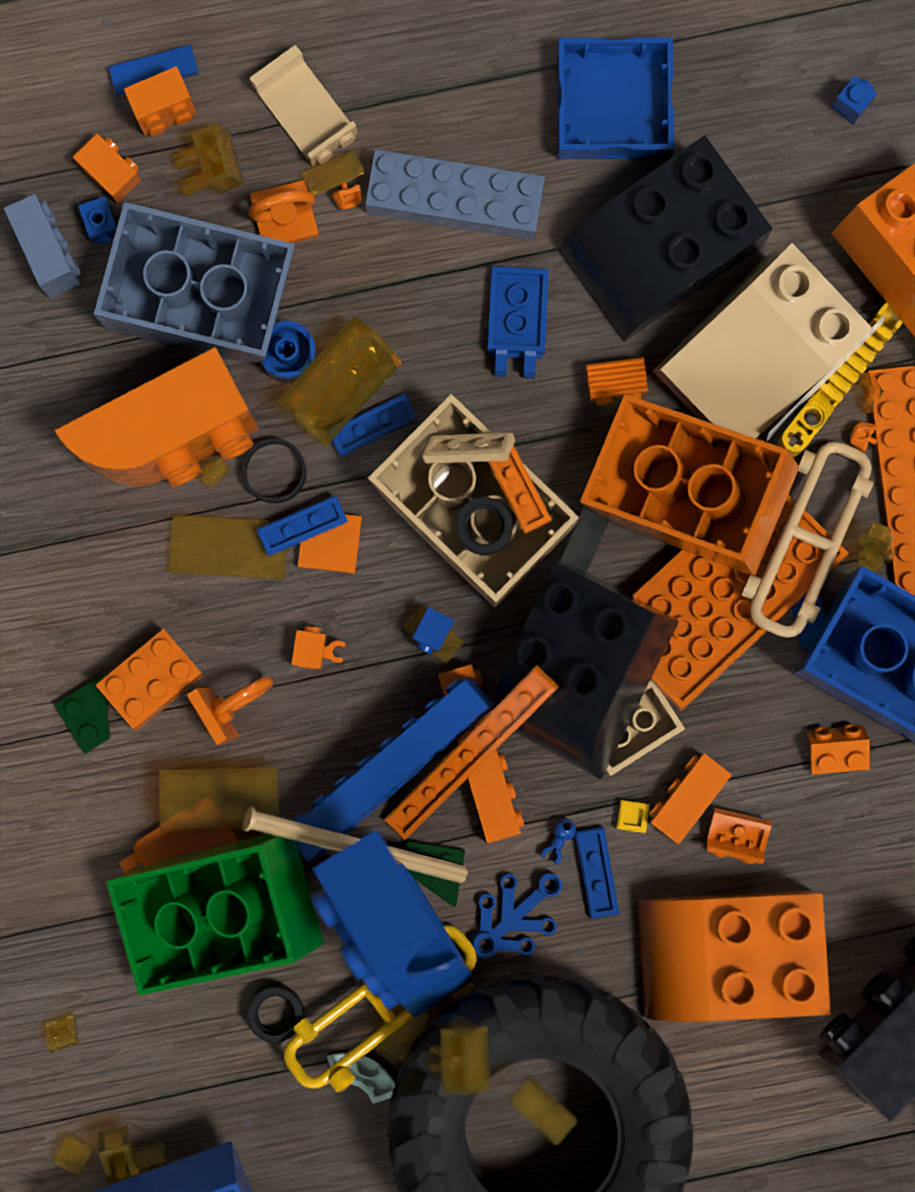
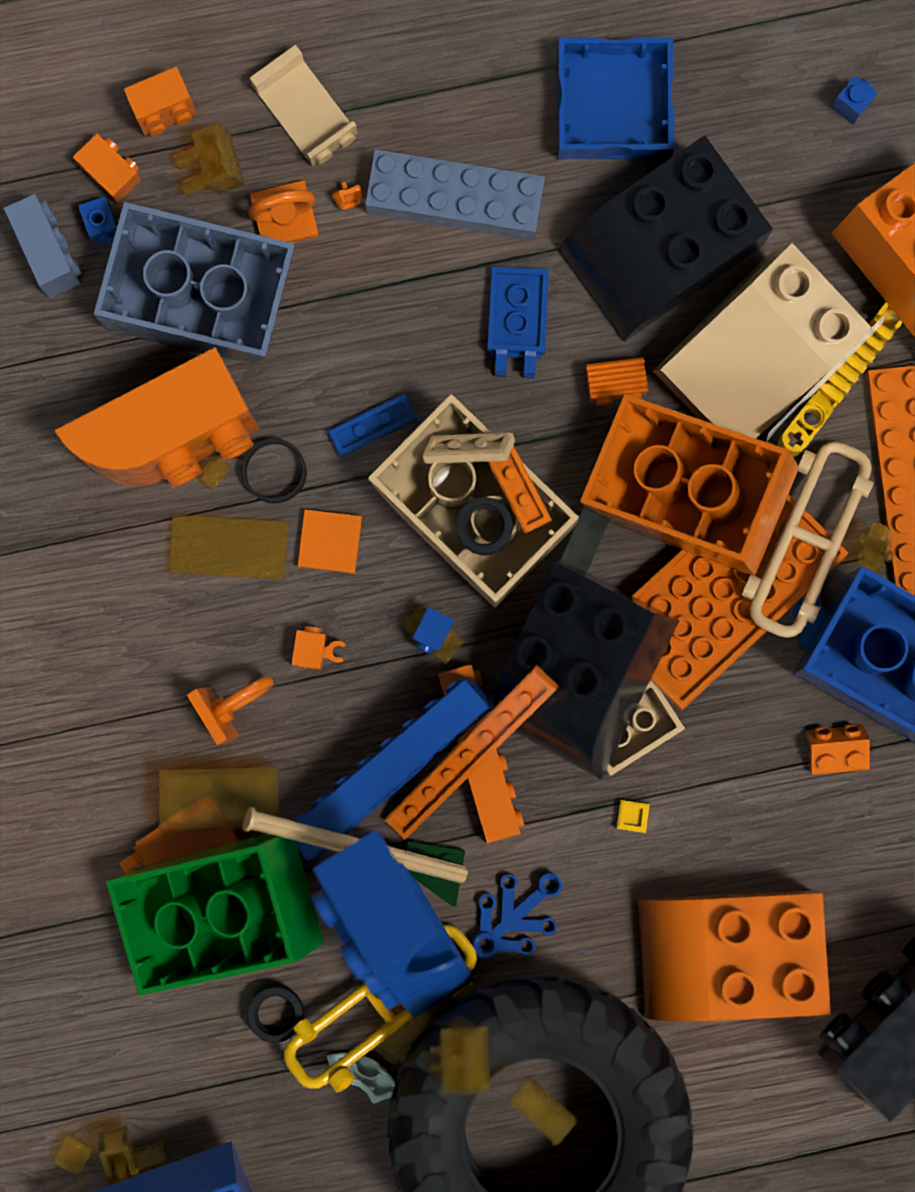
clear yellow plate [45,1014,79,1053] -> none
dark green wing [54,675,111,754] -> none
orange brick [96,629,203,732] -> none
blue tile [109,45,199,96] -> none
blue tile [256,495,348,557] -> none
blue brick [260,320,318,384] -> none
clear yellow brick [276,316,403,447] -> none
clear yellow tile [302,150,365,196] -> none
blue arm [541,818,576,865] -> none
blue tile [575,827,620,919] -> none
orange brick [648,753,732,845] -> none
orange bracket [706,808,772,864] -> none
orange piece [850,421,878,452] -> none
clear yellow tile [860,372,883,413] -> none

